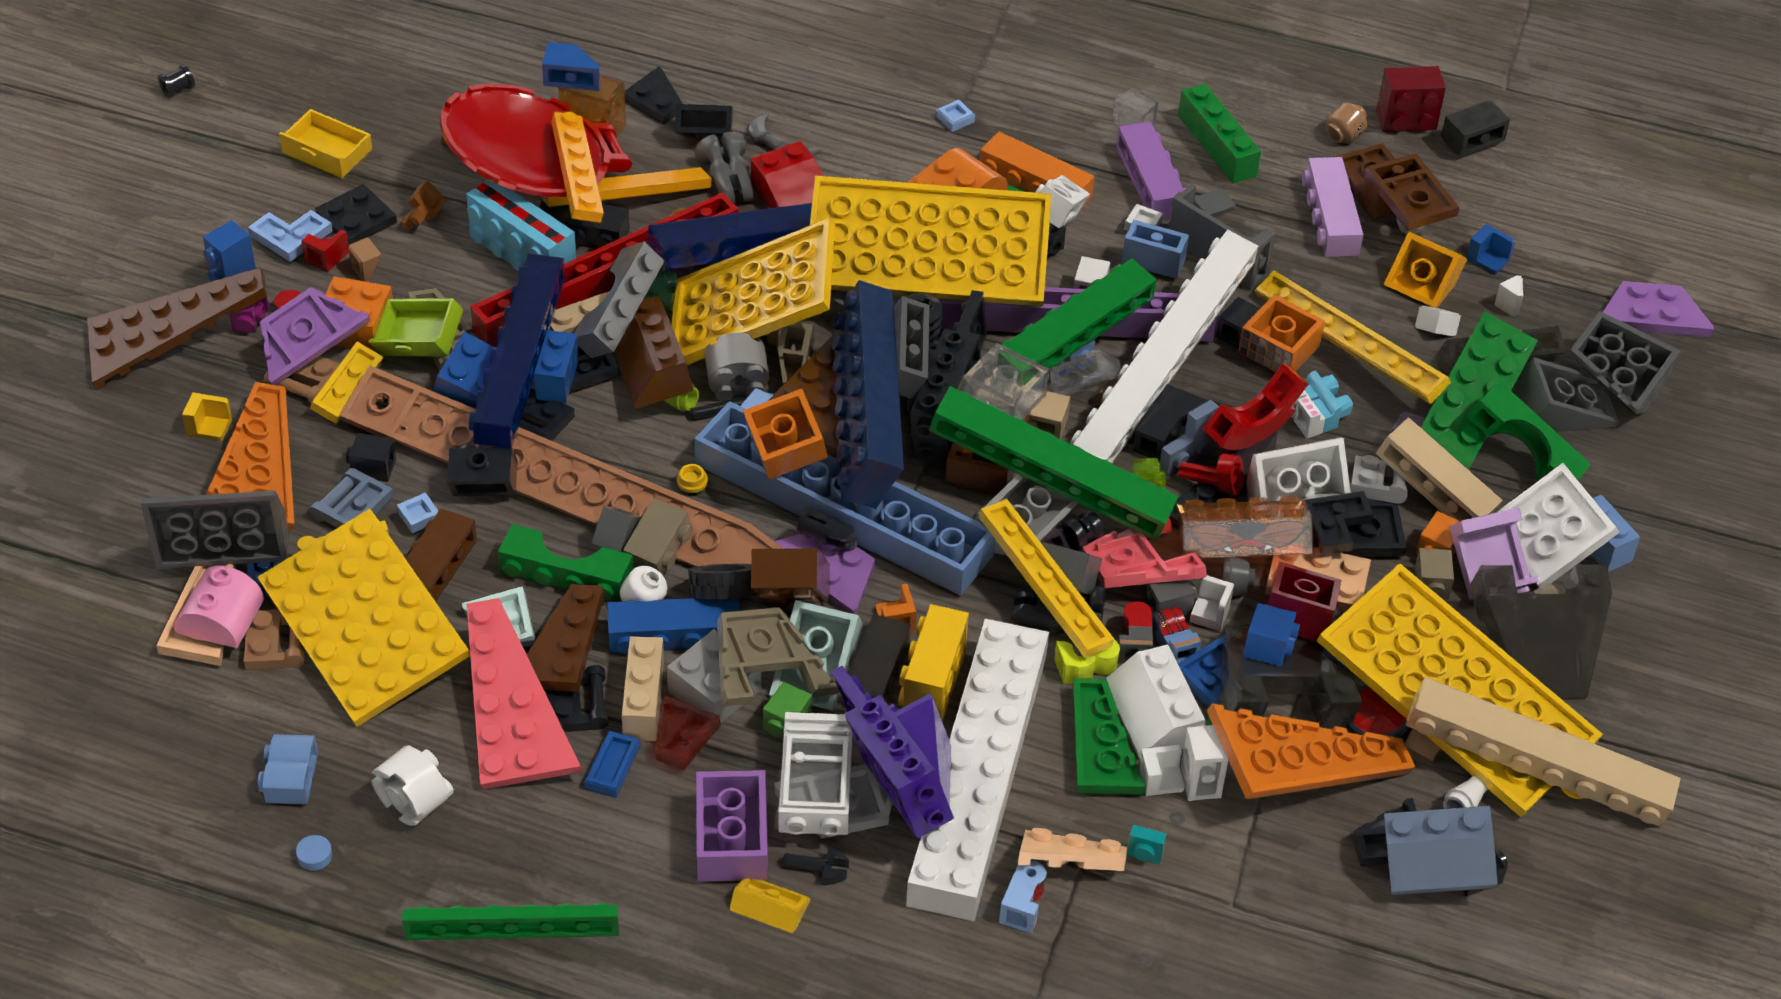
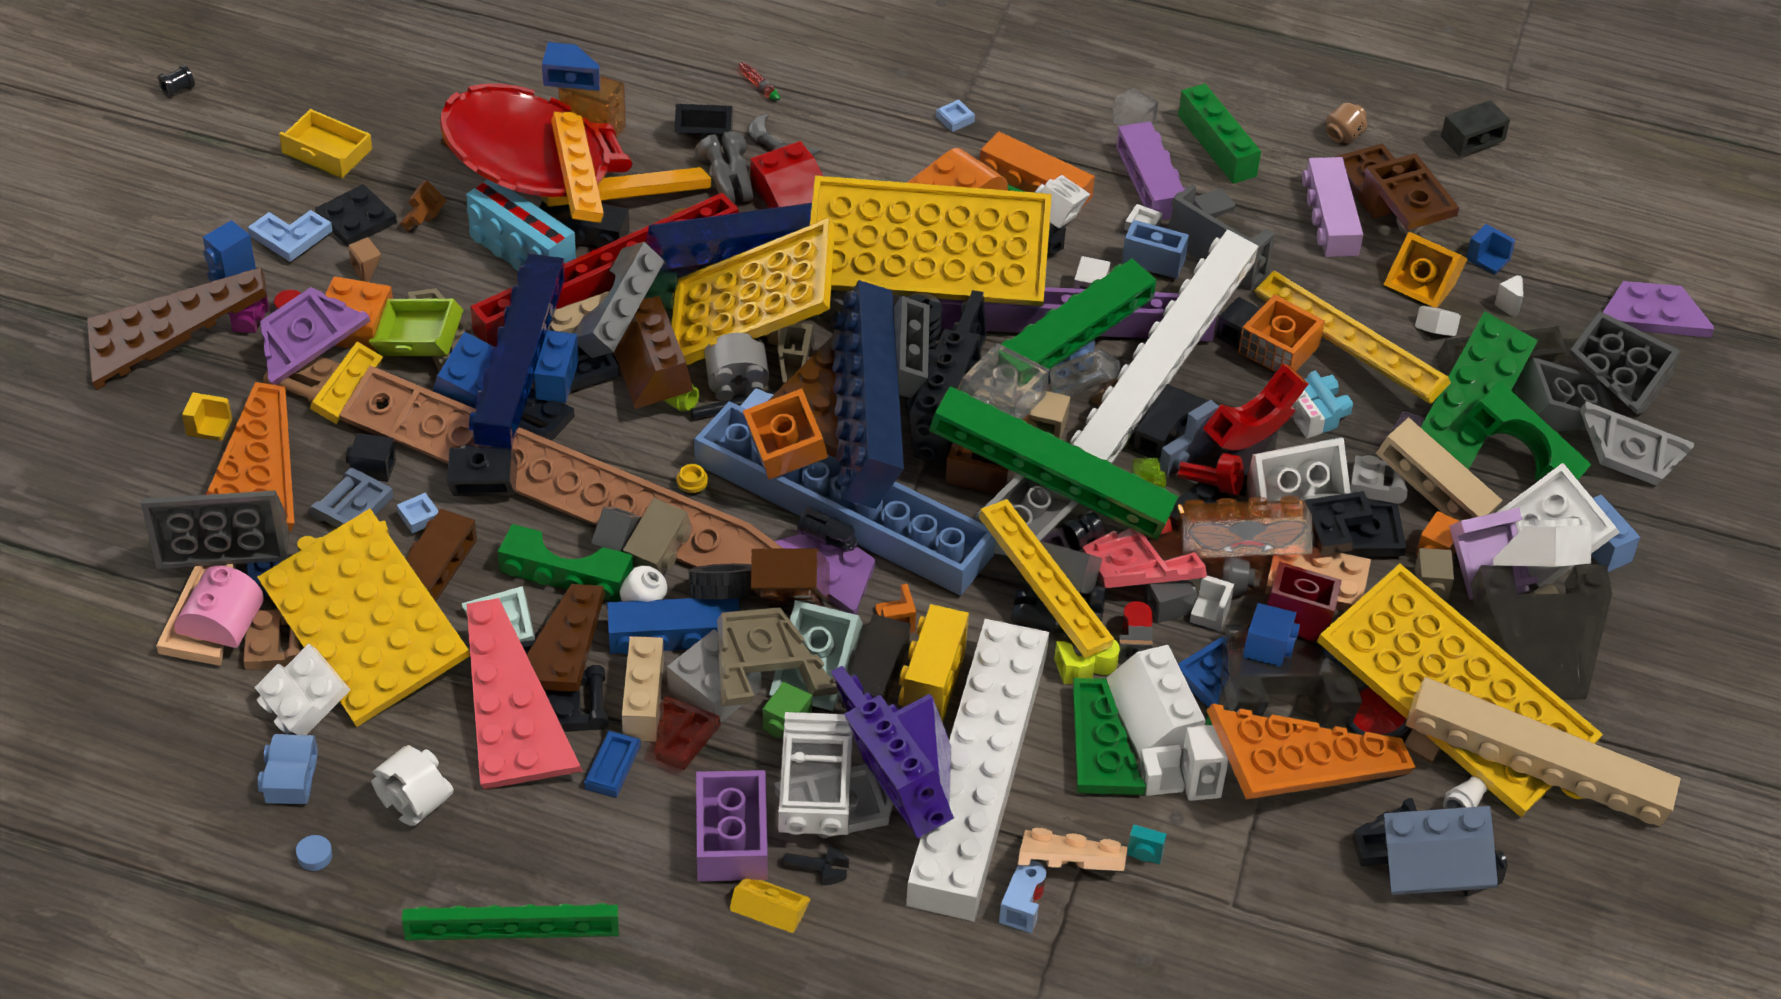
red panel [301,230,349,273] -> none
black wing [623,66,682,125] -> none
leg [1152,606,1202,663] -> none
dark red brick [1376,66,1446,132] -> none
none -> white plate [255,644,350,735]
none -> clear red piece [738,62,780,101]
none -> white slope [1493,518,1591,567]
none -> light grey wing [1580,401,1694,486]

